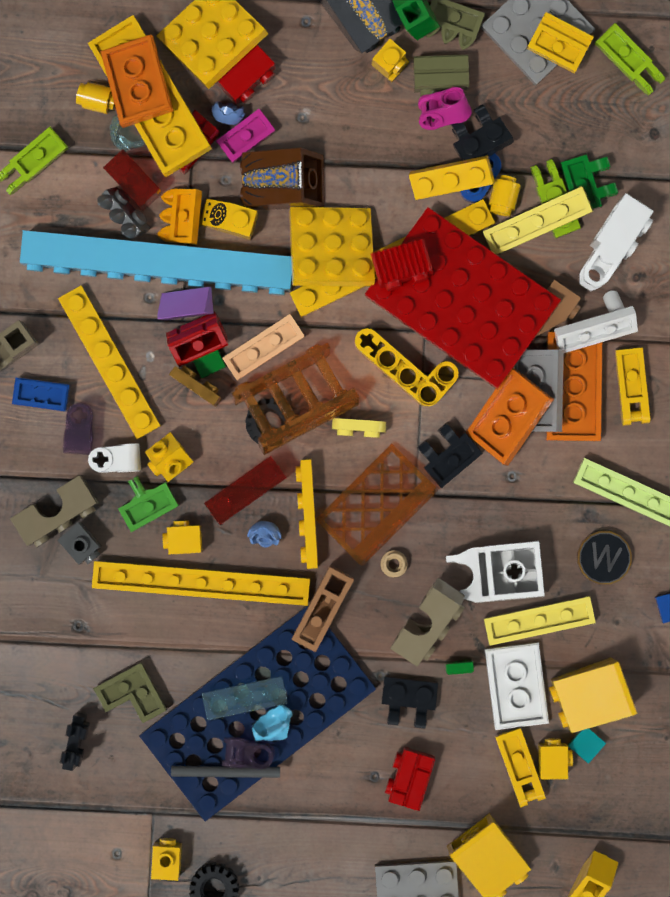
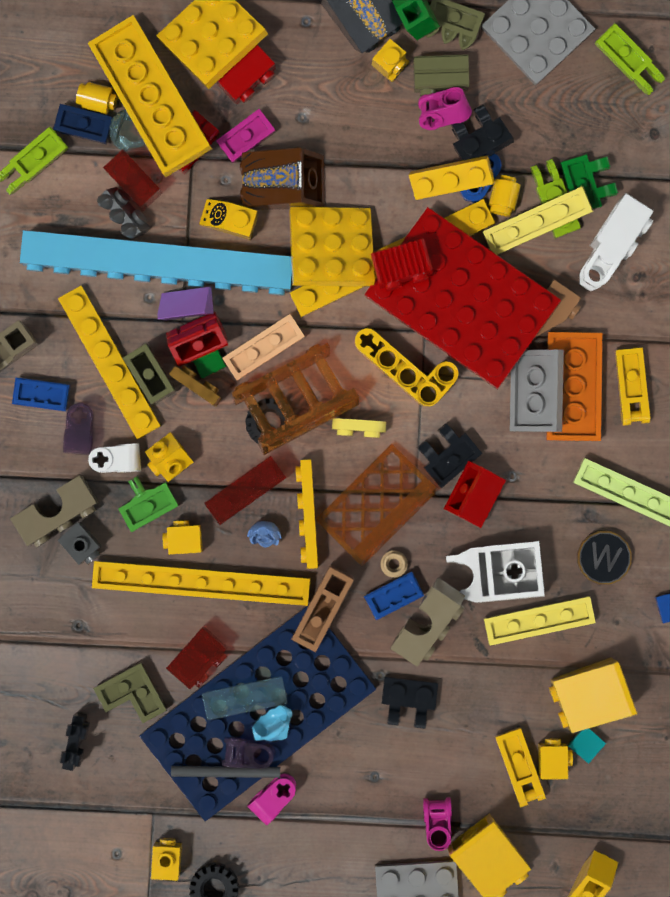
orange tile [100,34,174,128] -> none
light orange plate [157,189,202,245] -> none
medium blue plate [212,101,245,125] -> none
red brick [385,747,435,811] -> none
green tile [445,660,474,675] -> none
orange plate [466,368,554,466] -> none
white tile [484,642,549,730] -> none
yellow plate [527,12,594,74] -> none
white piece [554,291,638,353] -> none
none -> dark blue plate [53,104,113,145]
none -> olive brick [123,344,177,405]
none -> clear red brick [166,626,228,690]
none -> dark pink piece [247,773,296,825]
none -> blue plate [364,571,424,620]
none -> dark pink piece [423,797,452,851]
none -> red brick [443,461,506,528]

